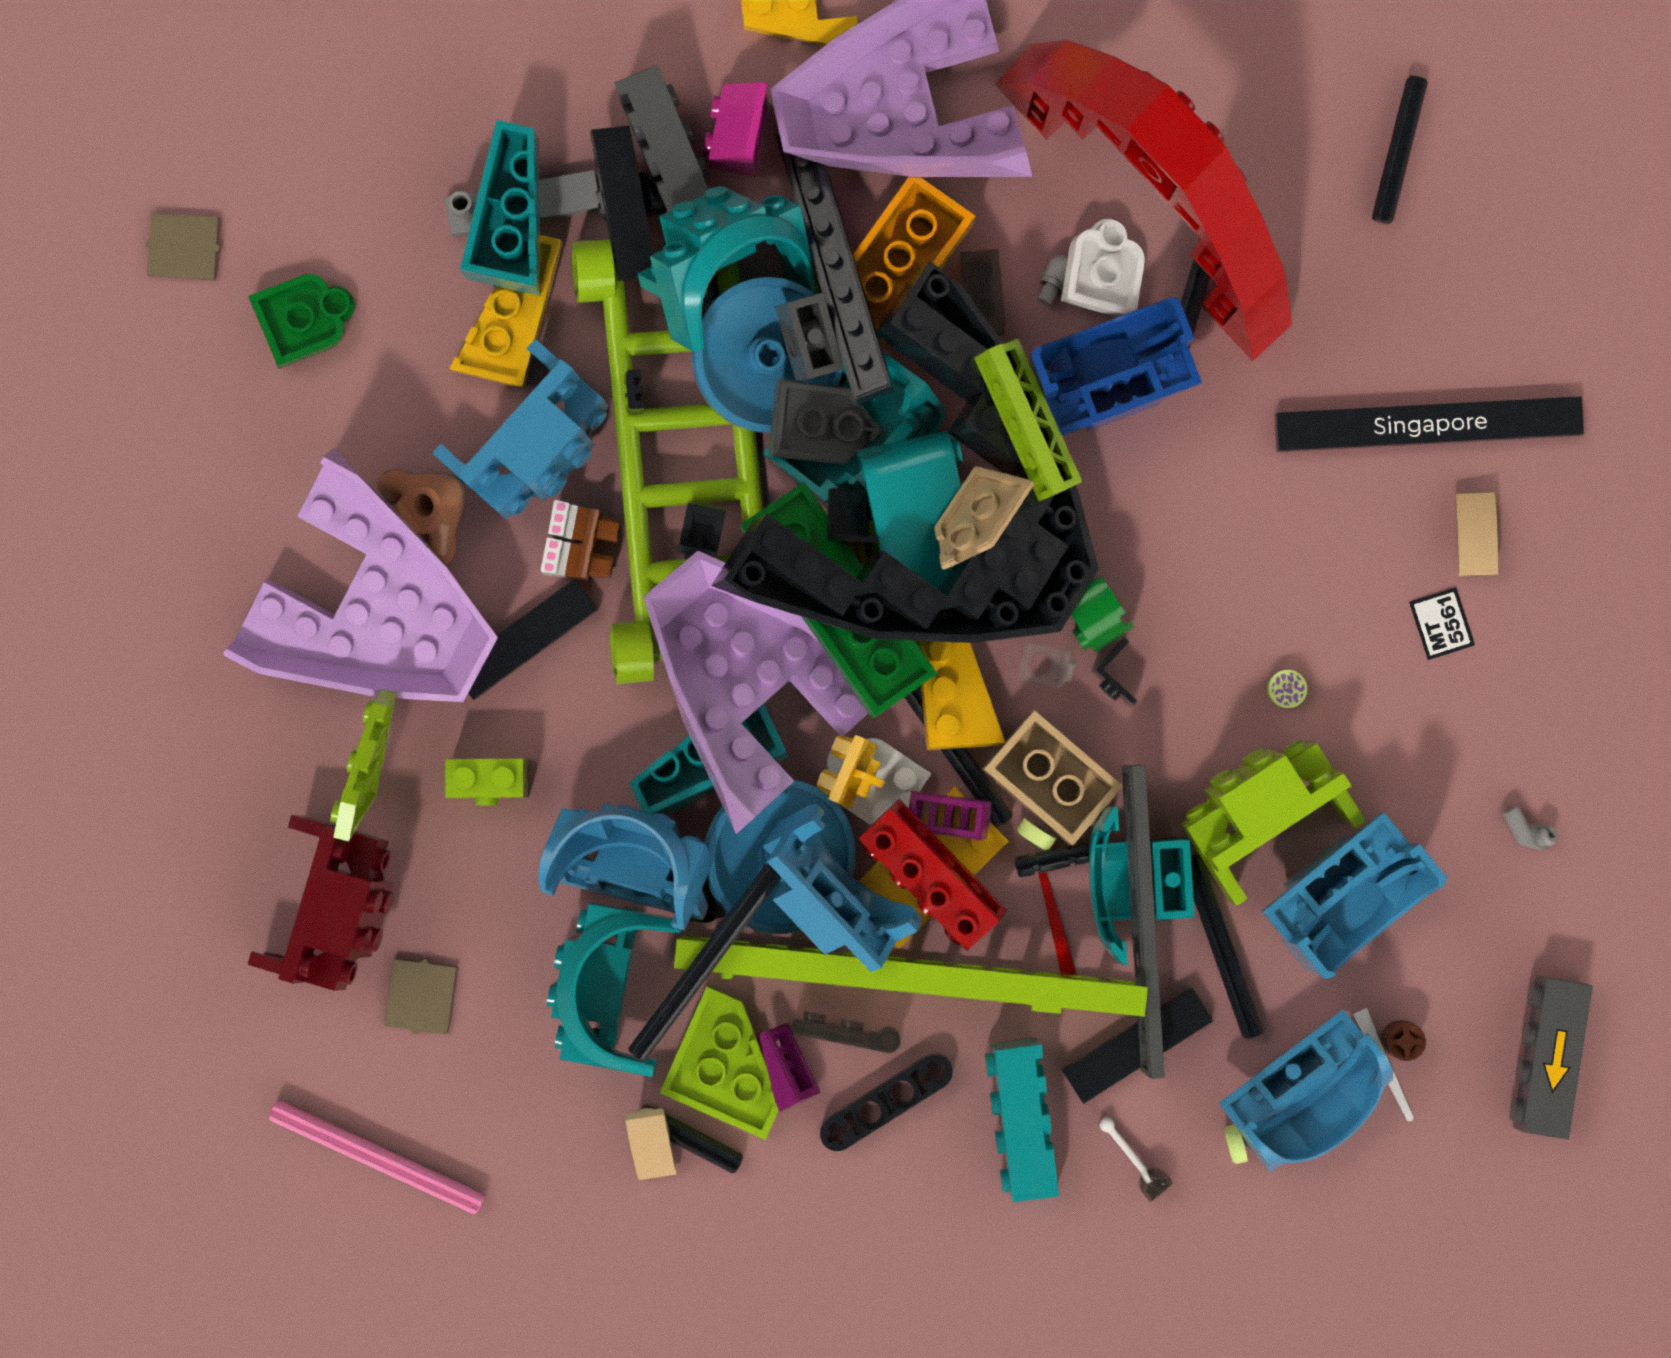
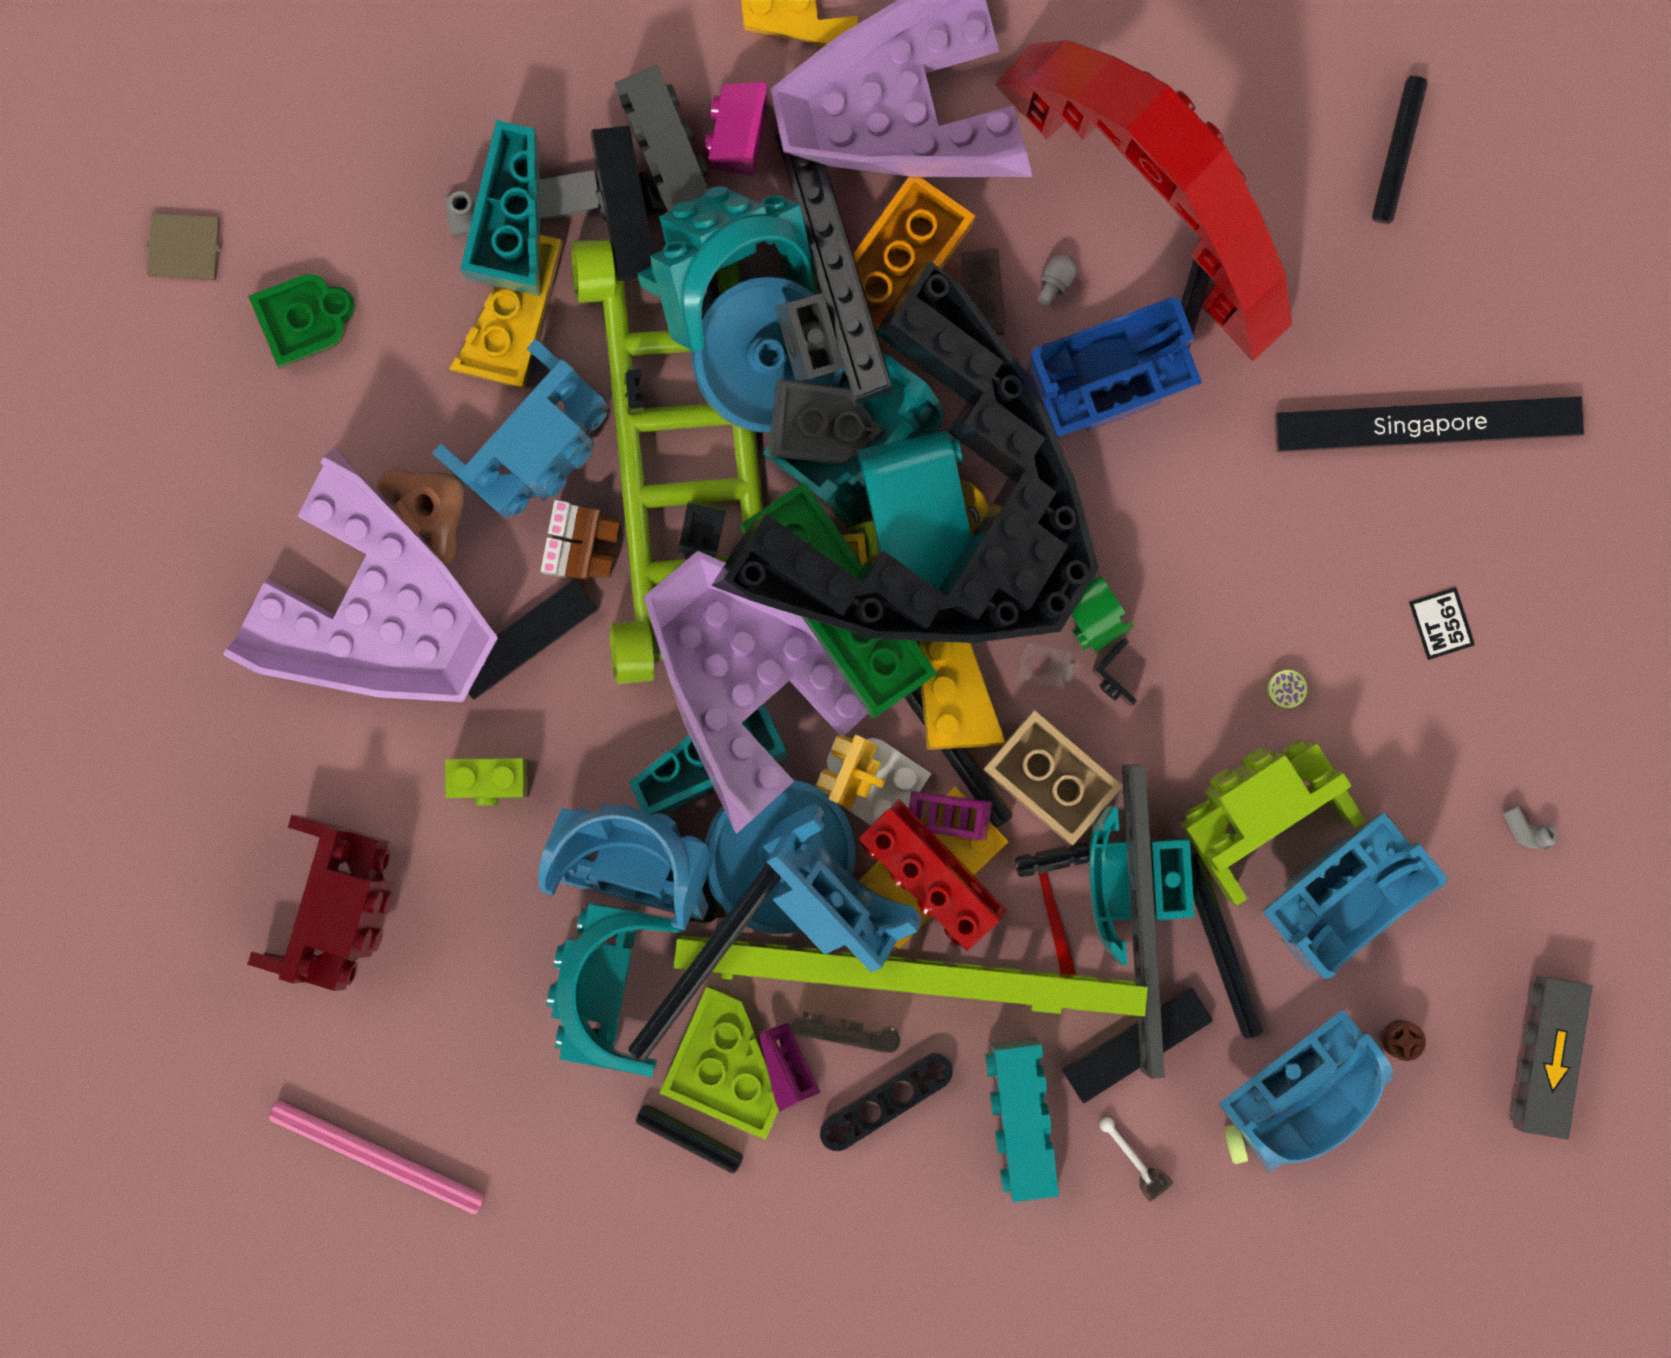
lime plate [330,689,397,841] -> none
dark tan piece [384,959,457,1034] -> none
tan slope [625,1108,677,1180] -> none
black bracket [827,488,879,542] -> none
tan tile [934,466,1034,570] -> none
lime fence [974,338,1082,501] -> none
yellowish green tile [1017,817,1057,850] -> none
white plate [1061,219,1145,317] -> none
white sticker [1353,1008,1413,1121] -> none
tan slope [1455,492,1498,576] -> none

